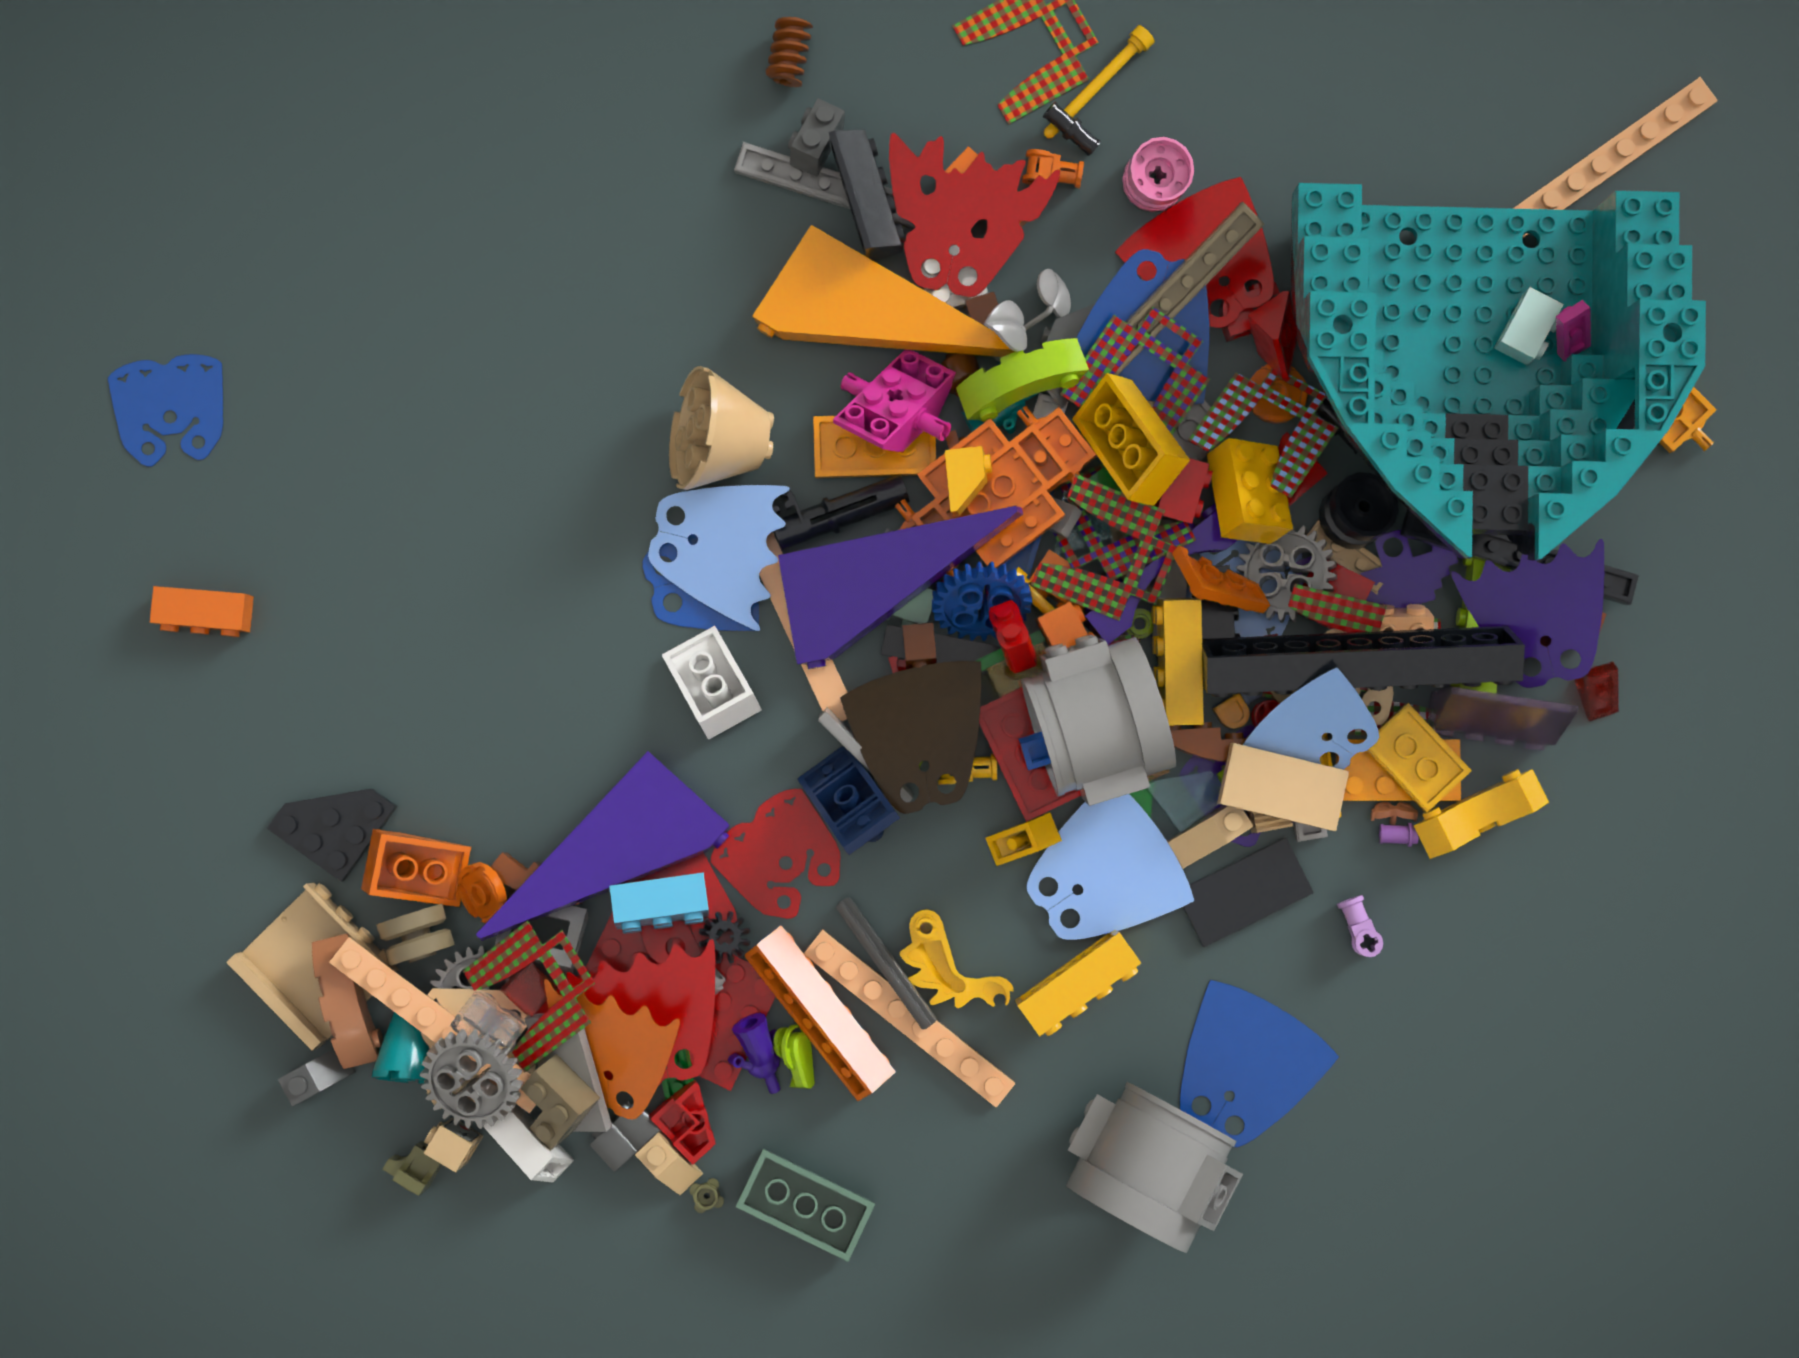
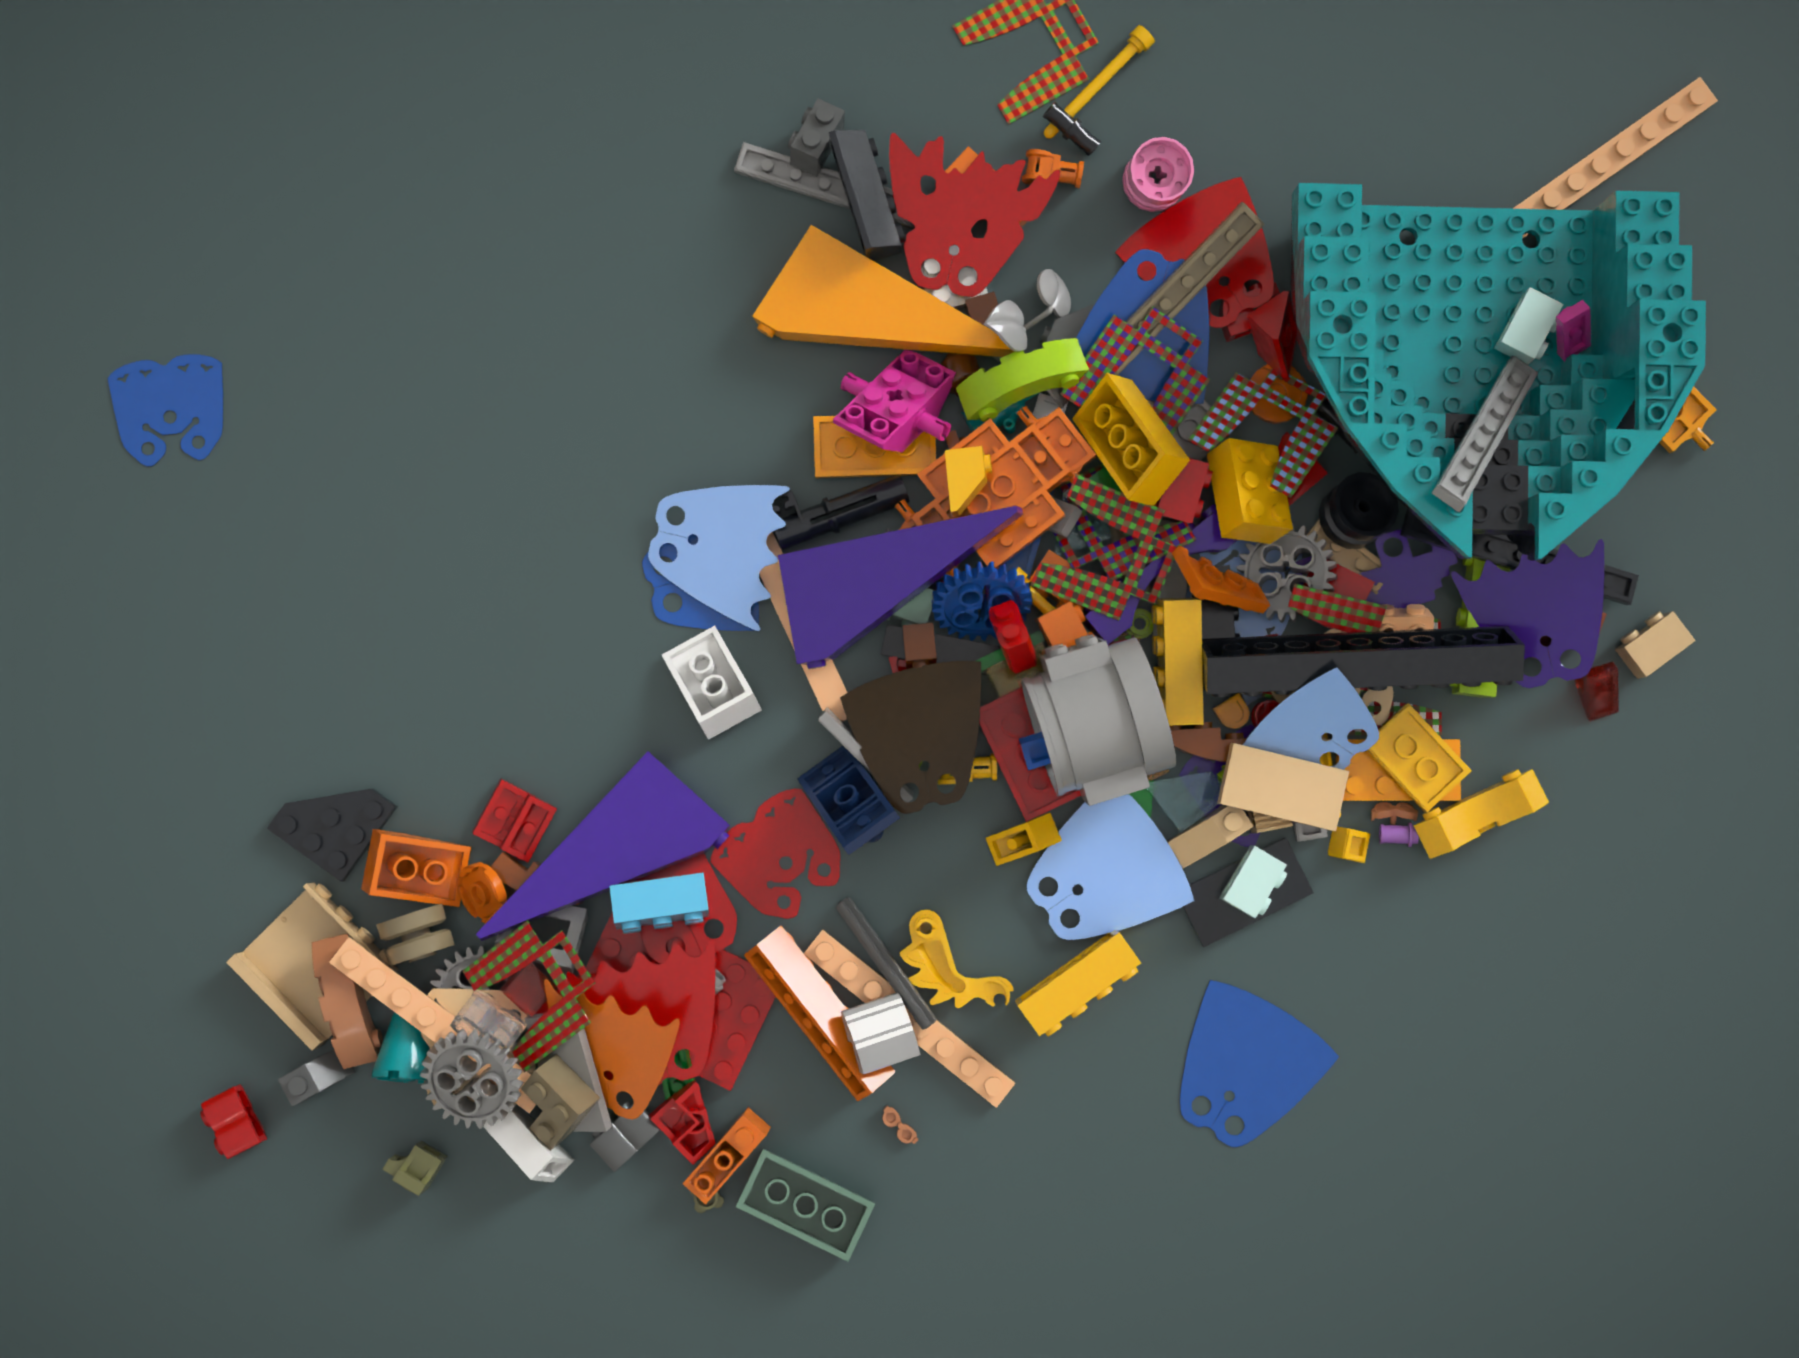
orange brick [150,586,254,637] -> none
tan brick [424,1117,483,1172] -> none
tan slope [635,1130,703,1195] -> none
tan cone [669,366,774,490] -> none
black gear [699,911,751,964] -> none
dark purple piece [728,1013,781,1094] -> none
dark orange piece [766,17,813,87] -> none
lime piece [773,1024,815,1089] -> none
light grey cylinder [1065,1082,1243,1253] -> none
lavender connector [1337,894,1383,957] -> none
slope [1427,687,1578,751] -> none
none -> red brick [200,1084,267,1159]
none -> red slope [472,778,557,863]
none -> orange slope [683,1107,771,1205]
none -> light grey slope [840,993,921,1075]
none -> nougat piece [882,1105,918,1144]
none -> light aqua brick [1219,845,1287,918]
none -> yellow slope [1328,826,1371,864]
none -> light grey tile [1432,355,1538,512]
none -> tan brick [1615,611,1696,679]

